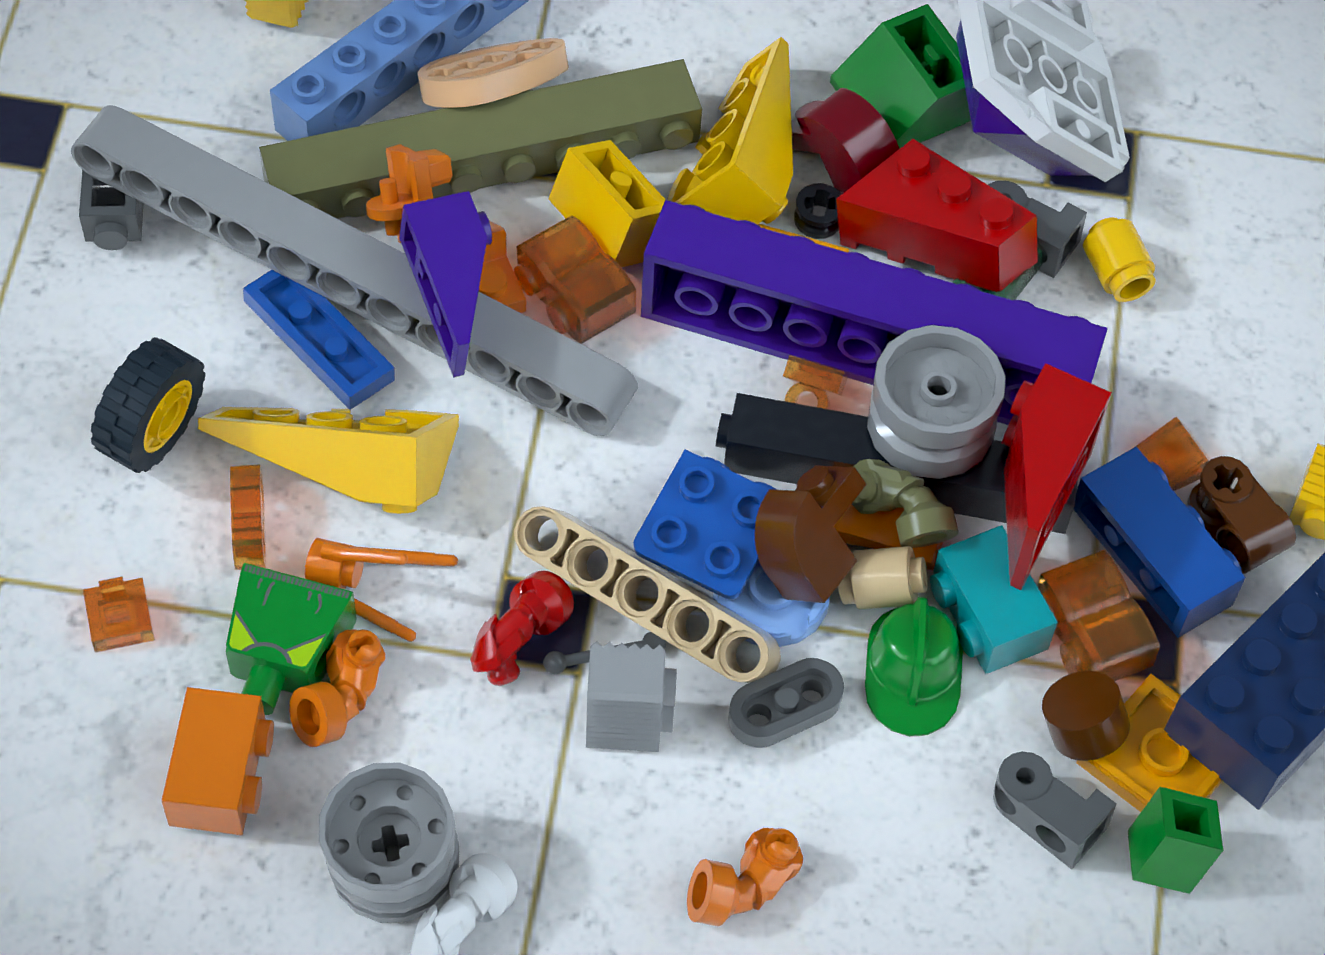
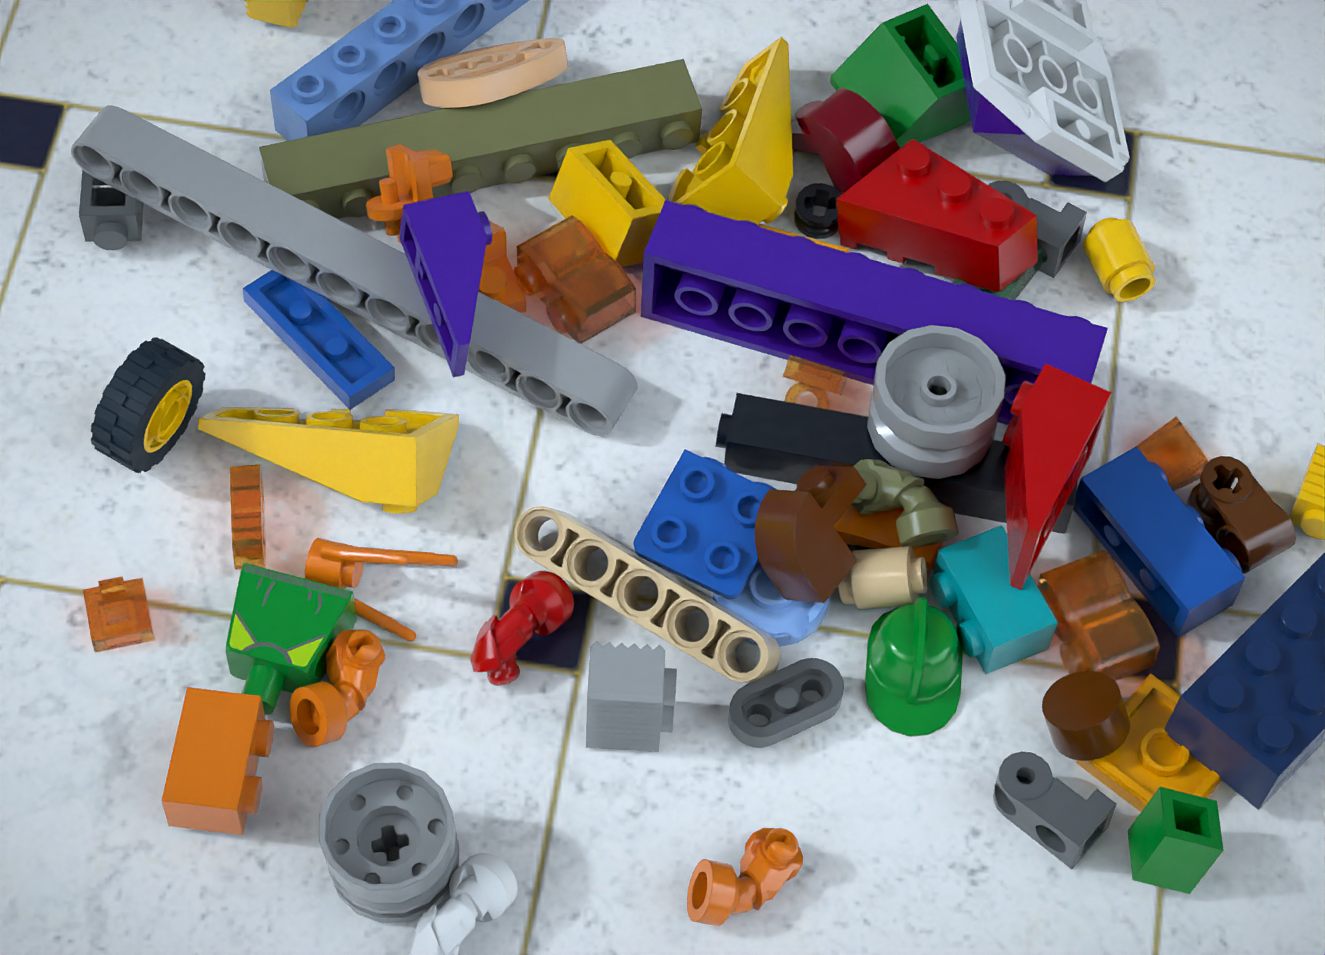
dark grey hinge [543,632,666,674] -> none

